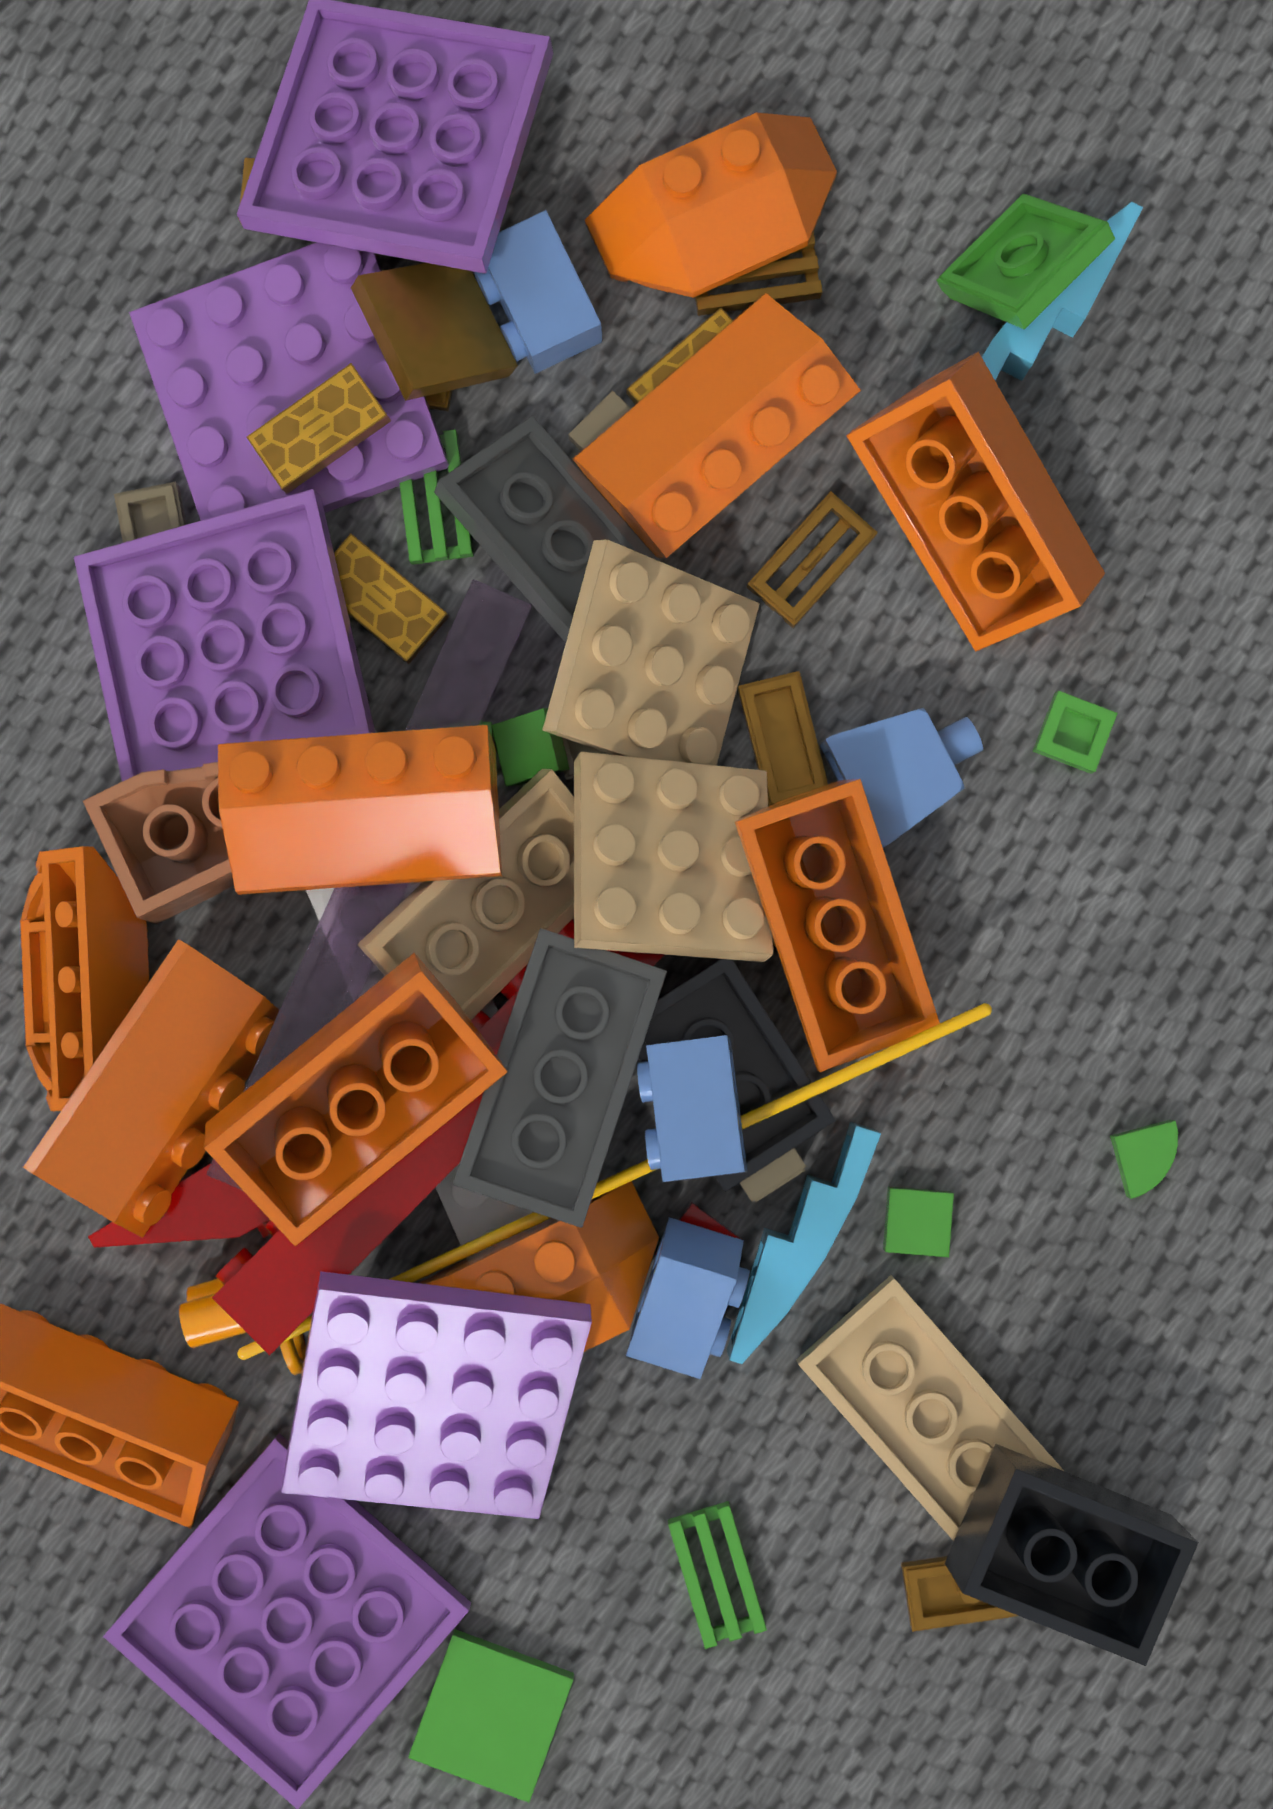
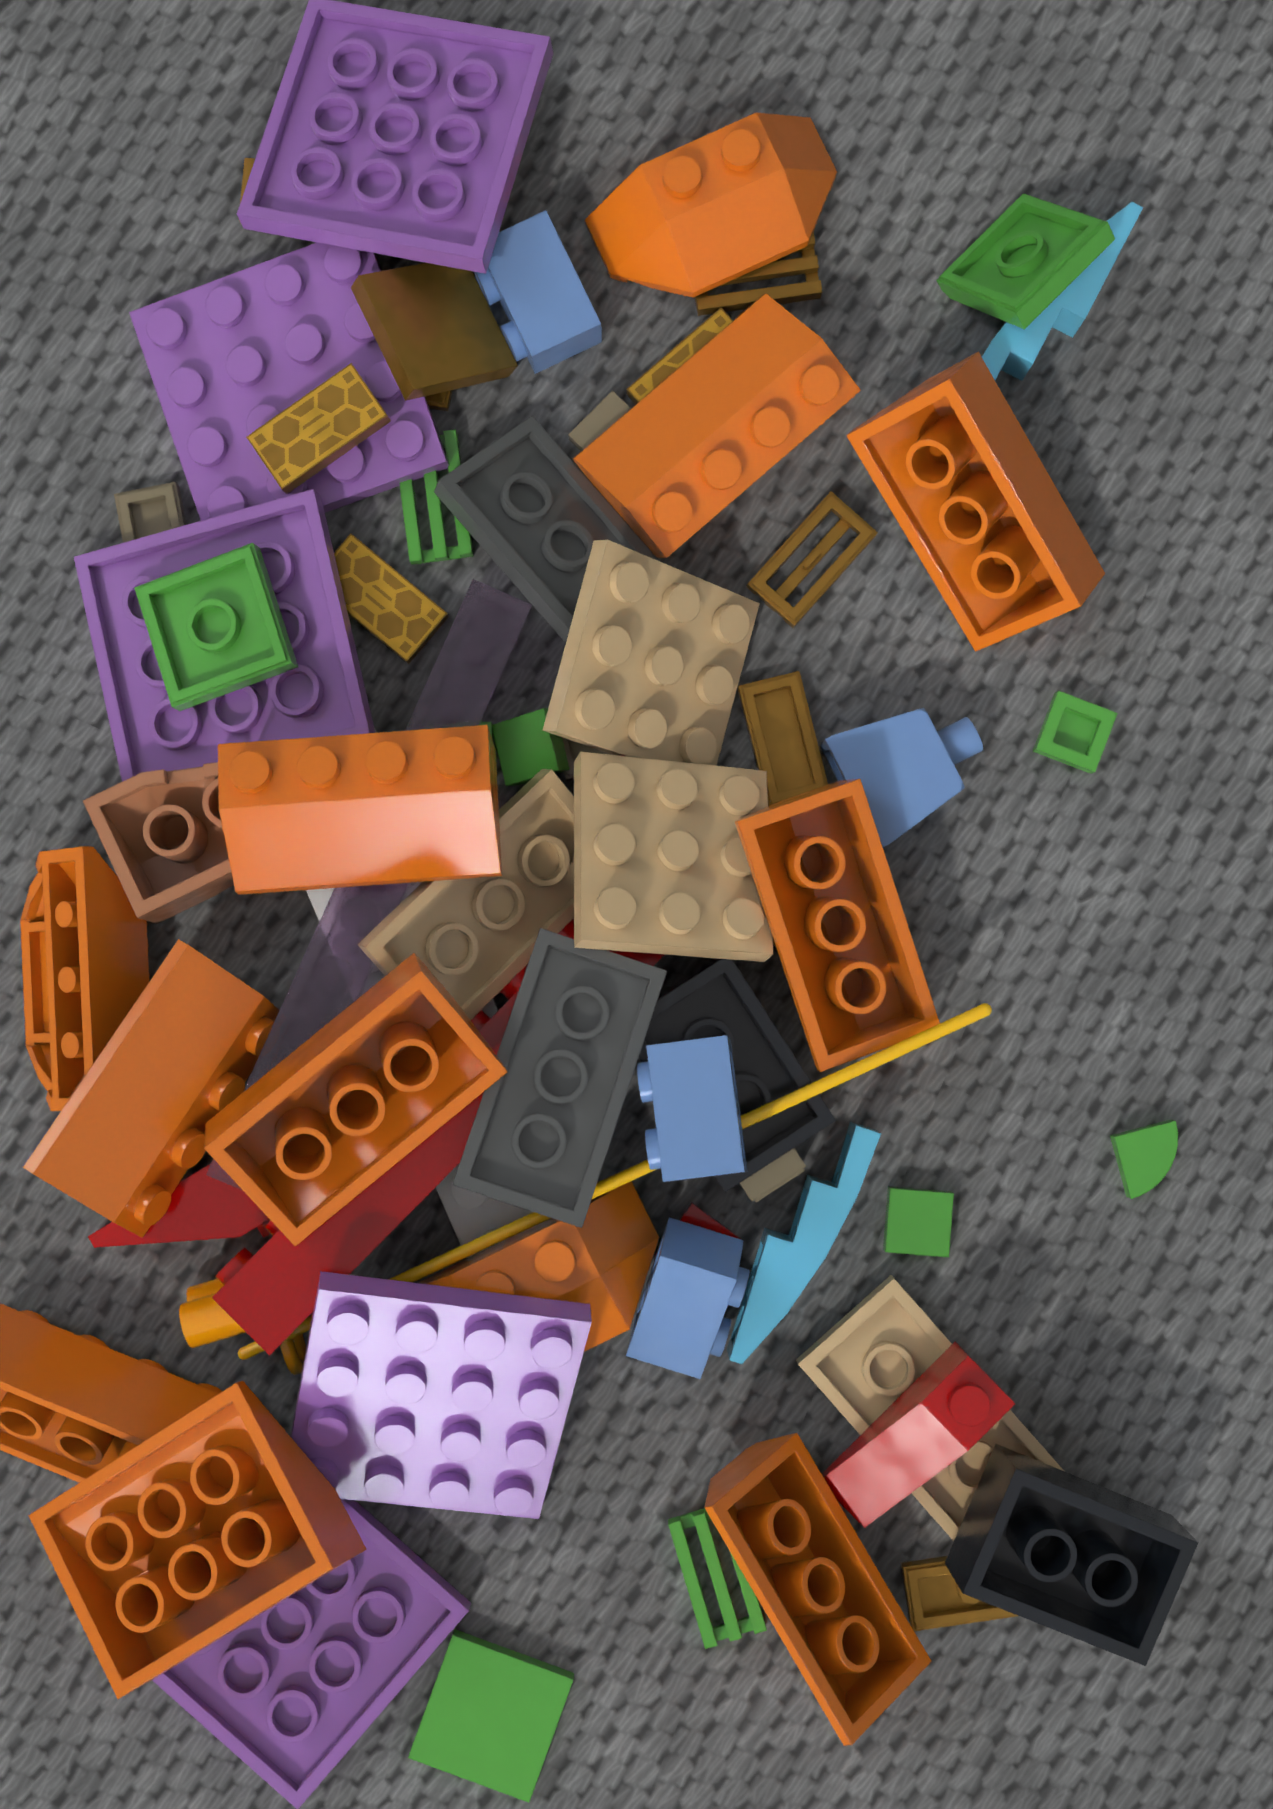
none -> orange slope [28,1381,367,1699]
none -> bright green tile [134,543,298,711]
none -> orange slope [704,1433,932,1746]
none -> slope [822,1341,1015,1528]

